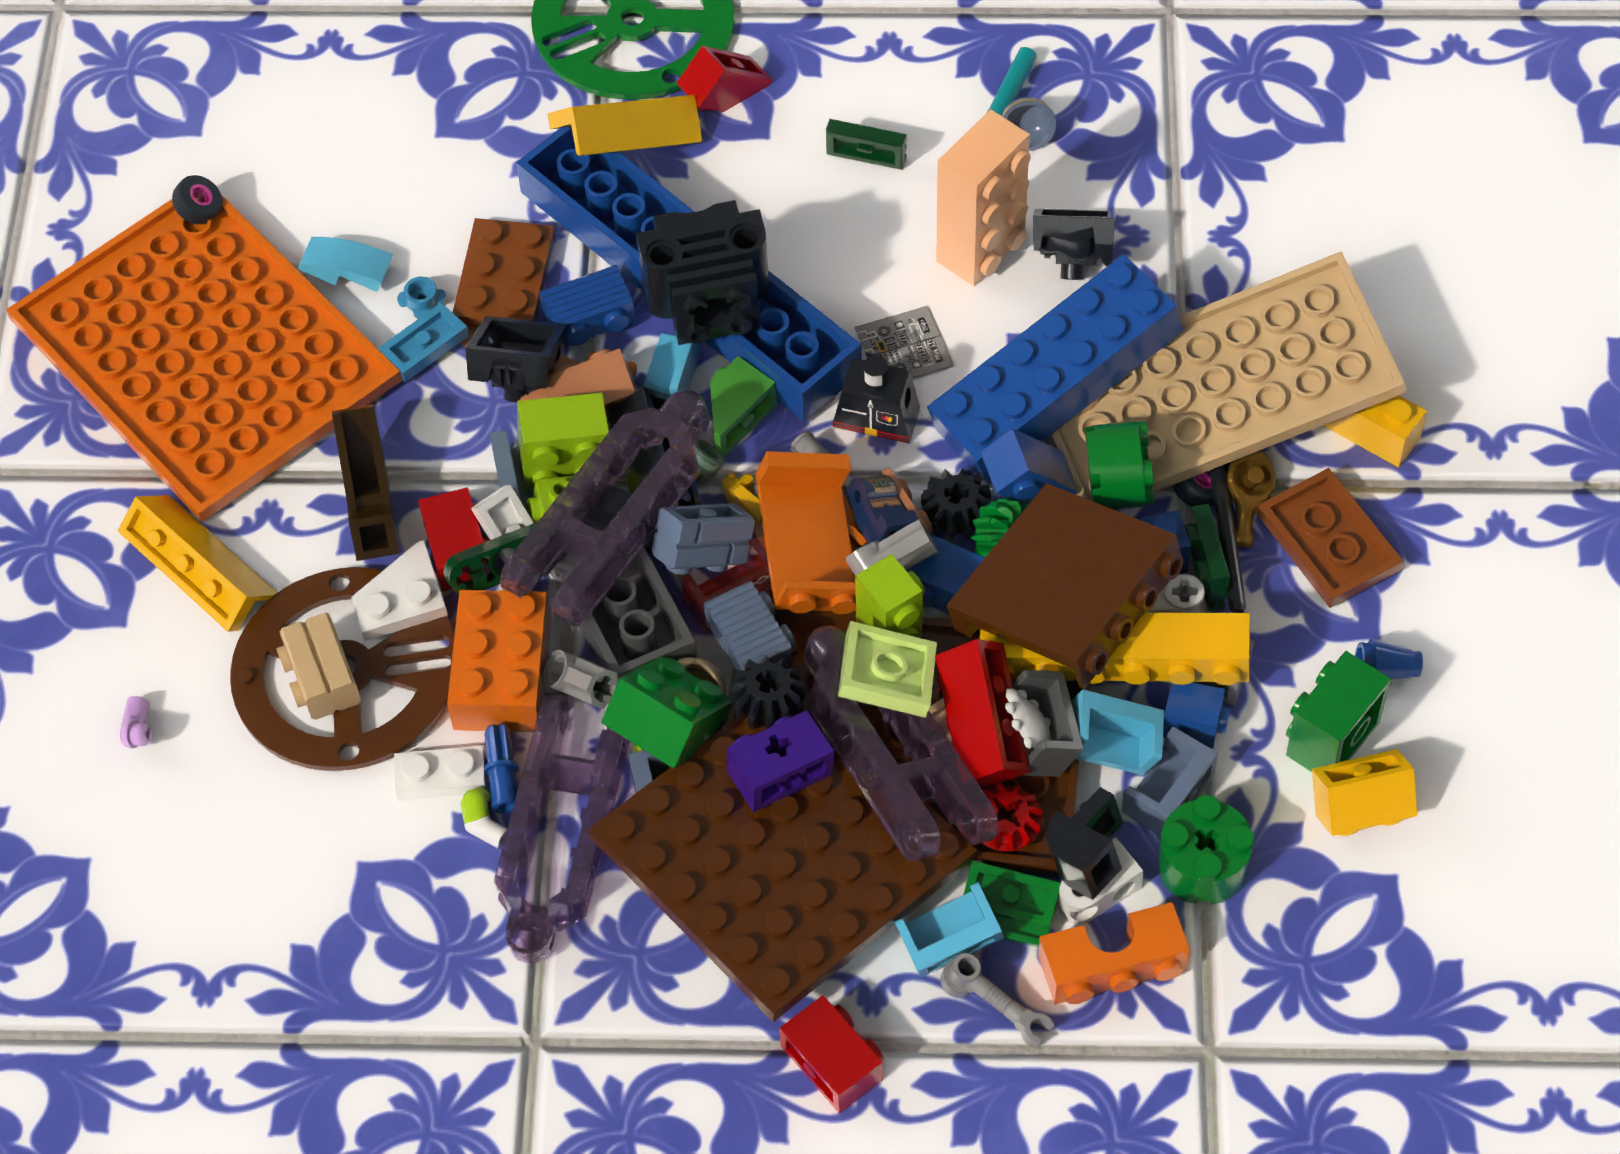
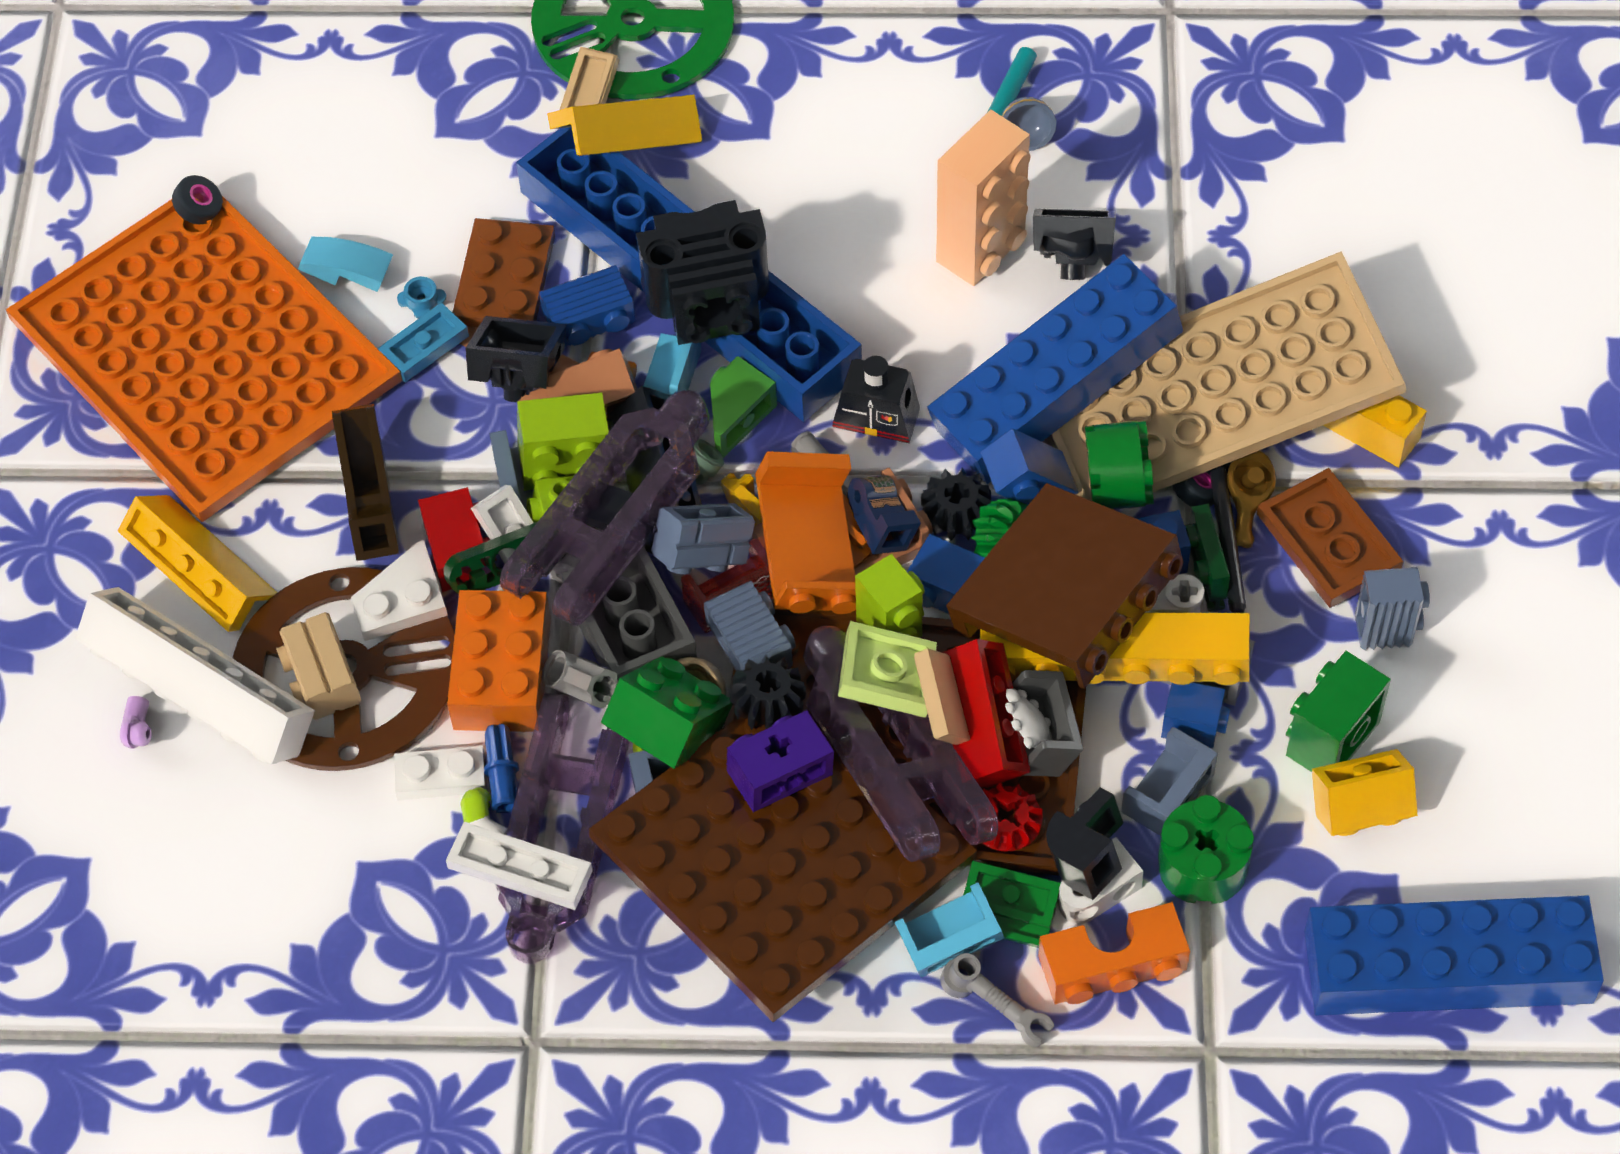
red slope [677,46,773,112] -> none
red brick [779,995,884,1114] -> none
dark green tile [826,118,907,170] -> none
light grey piece [845,519,939,576] -> none
light grey sticker [854,306,954,378] -> none
medium azure panel [1071,689,1164,776] -> none
blue cone [1354,639,1423,680] -> none
none -> white brick [75,587,315,764]
none -> white plate [446,822,593,910]
none -> tan tile [559,46,620,110]
none -> tan tile [914,648,970,745]
none -> blue brick [1304,895,1604,1016]
none -> sand blue brick [1355,567,1430,650]

